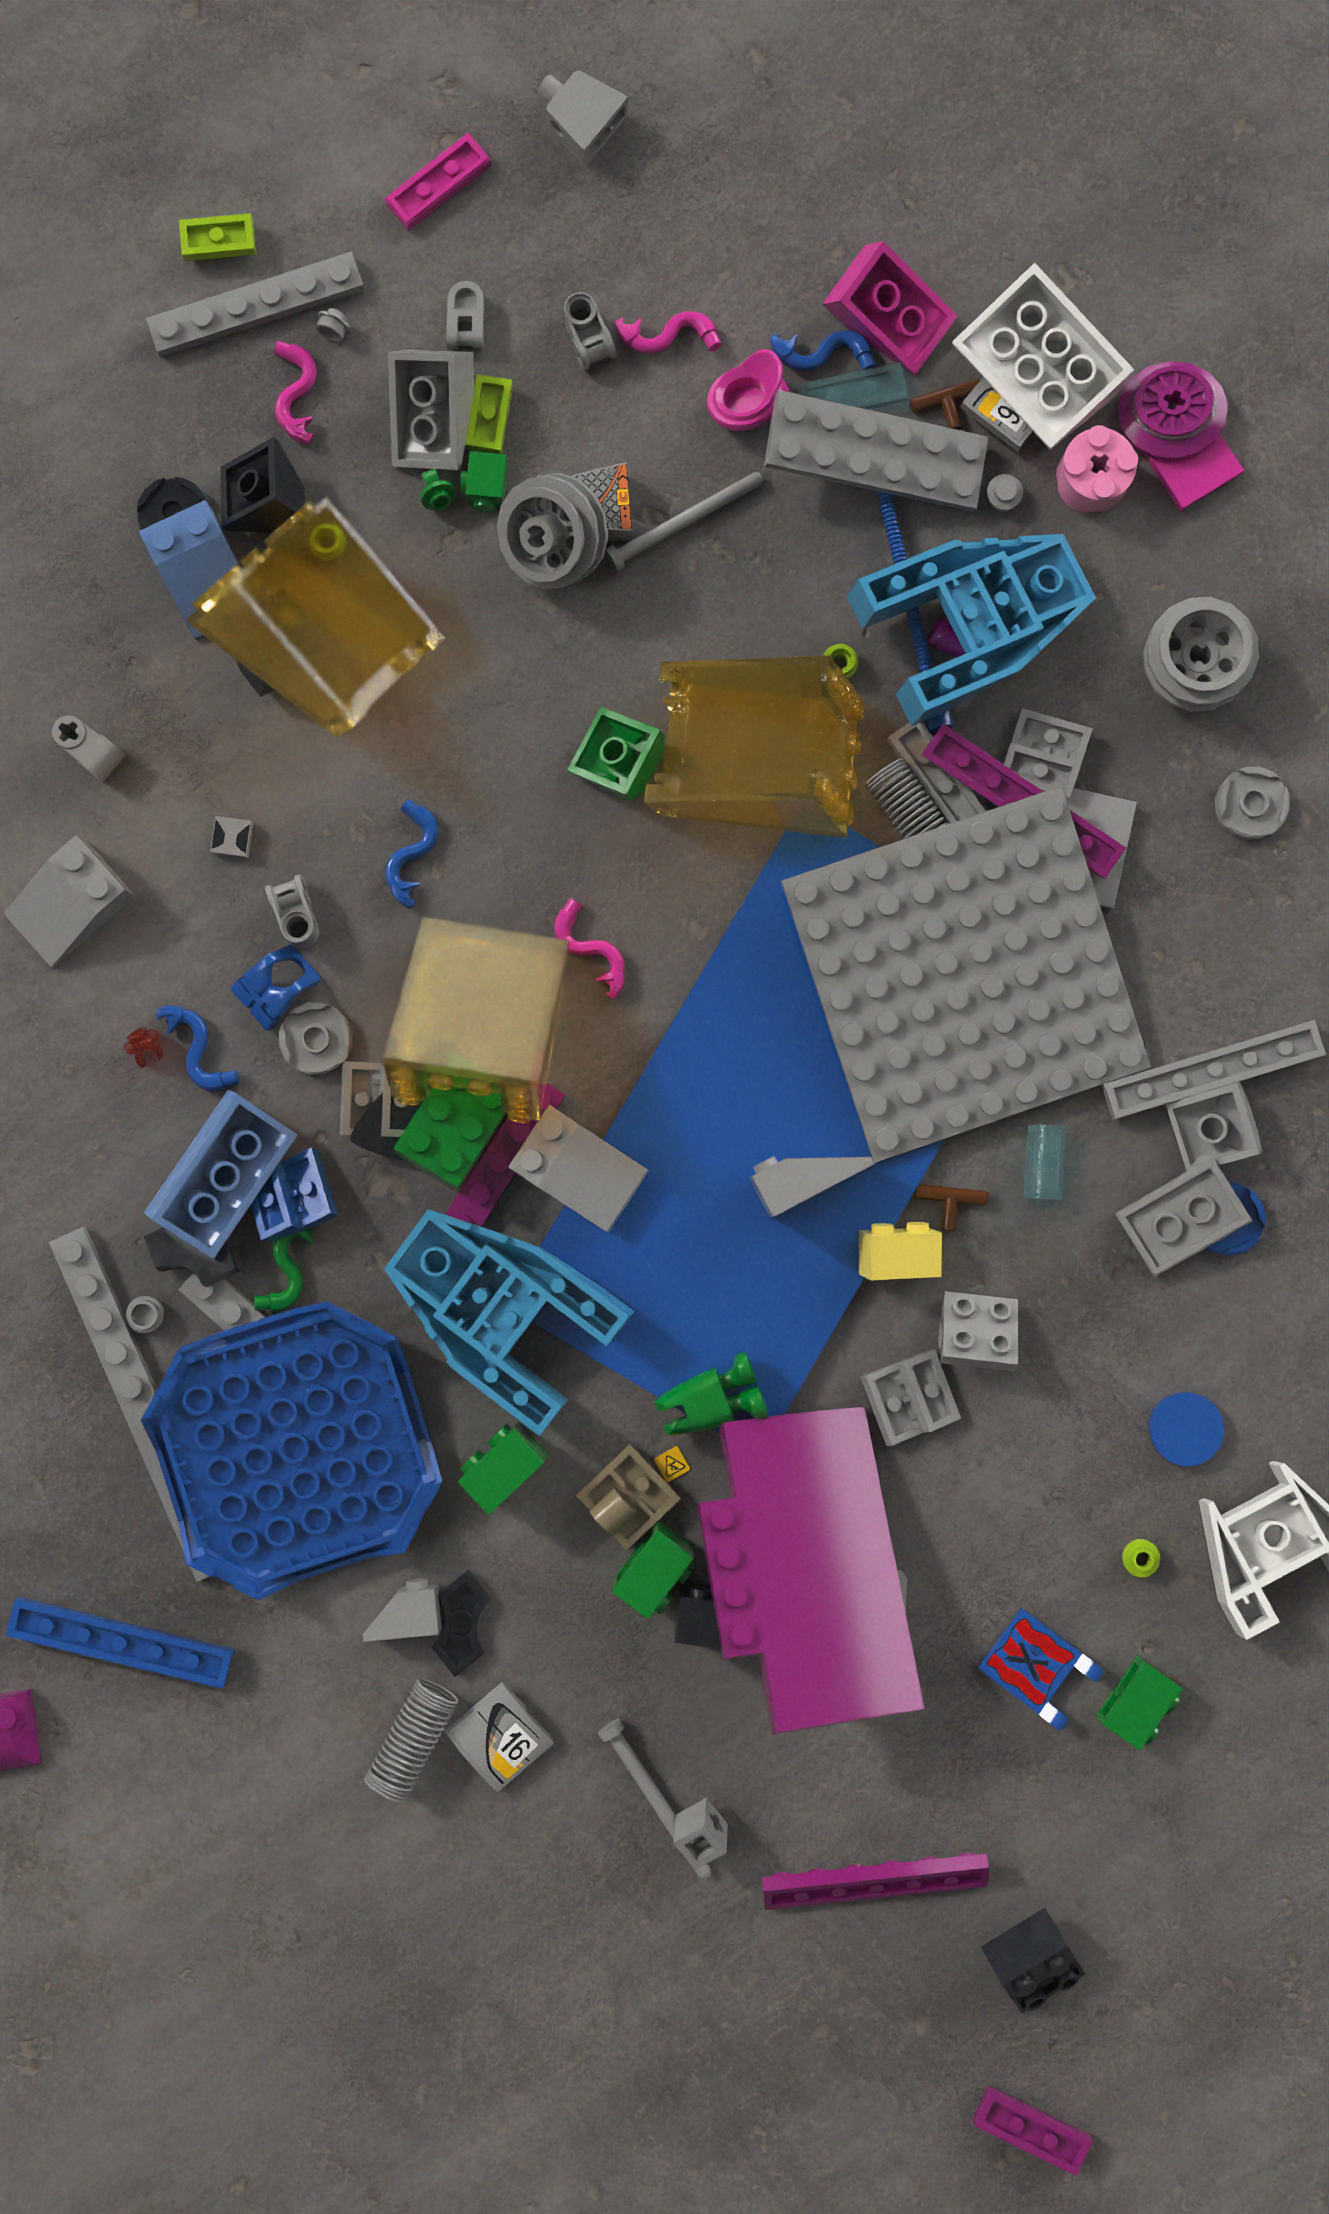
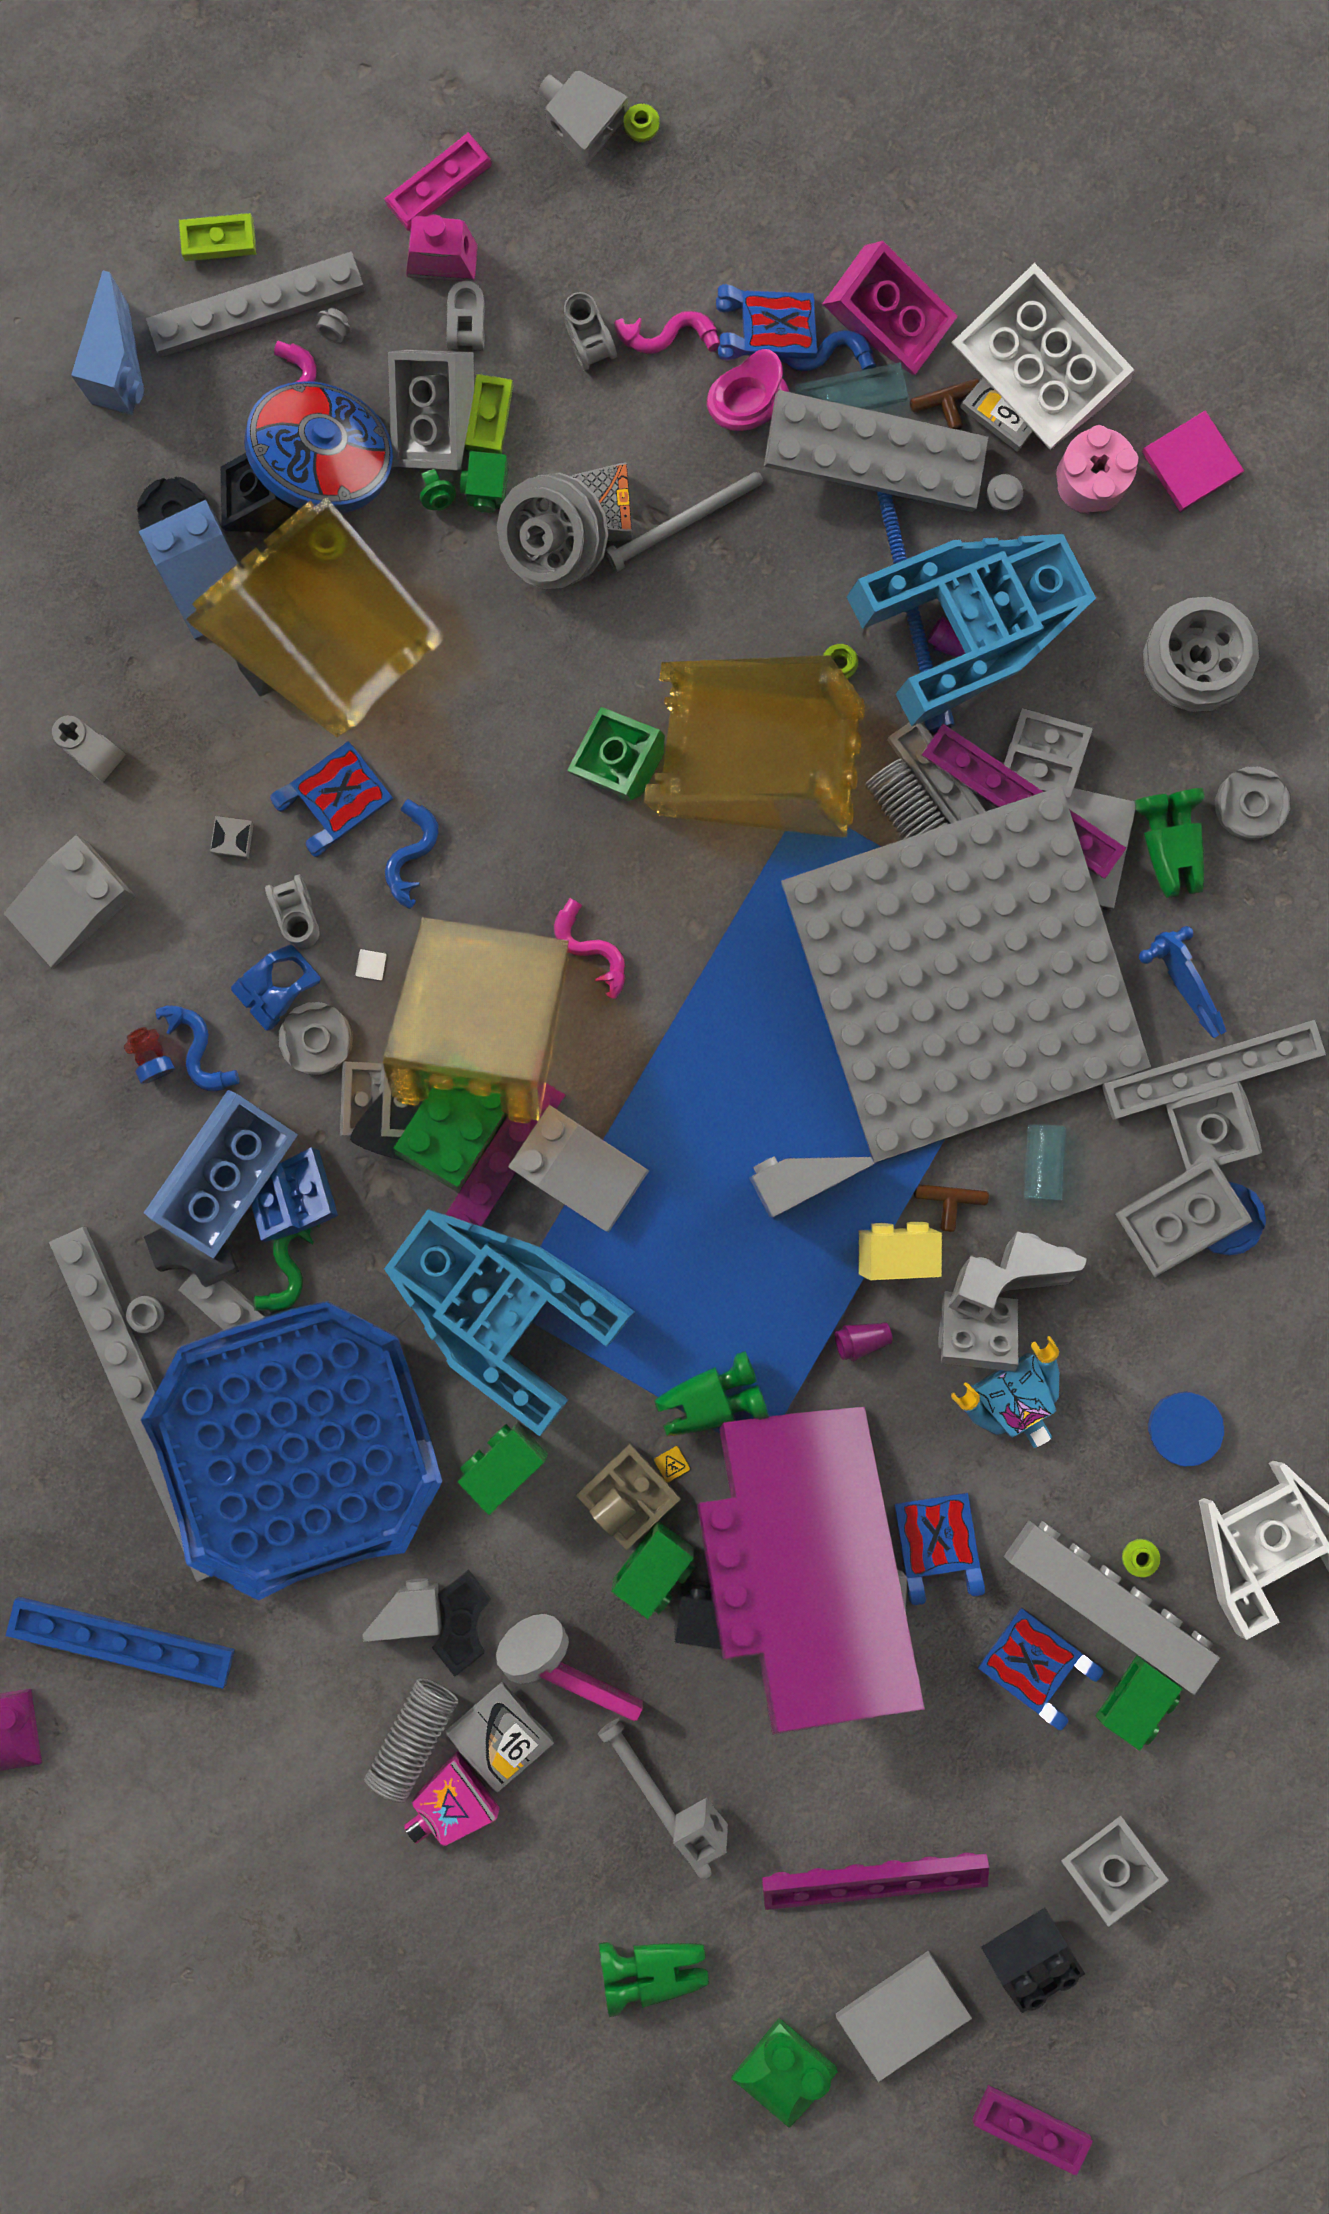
light grey slope [860,1349,961,1446] -> none
magenta piece [1117,361,1228,460] -> none
none -> medium blue slope [71,271,144,415]
none -> blue tile [135,1056,175,1084]
none -> dish [244,381,393,514]
none -> flag [270,741,393,857]
none -> white sticker [355,949,387,980]
none -> dark pink torso [404,1751,500,1846]
none -> dark pink torso [406,215,478,282]
none -> light grey tile [496,1614,569,1684]
none -> dark pink tile [539,1662,643,1722]
none -> green piece [598,1942,709,2017]
none -> lime plate [624,104,659,142]
none -> blue flag [716,284,817,360]
none -> green slope [731,2018,838,2128]
none -> magenta cone [835,1322,892,1362]
none -> light grey tile [835,1950,972,2082]
none -> flag [894,1493,985,1605]
none -> light grey arch [948,1231,1087,1321]
none -> dark azure torso [951,1336,1060,1448]
none -> light grey brick [1003,1521,1220,1695]
none -> light grey slope [1061,1816,1169,1927]
none -> green piece [1134,788,1205,898]
none -> blue piece [1139,926,1227,1038]

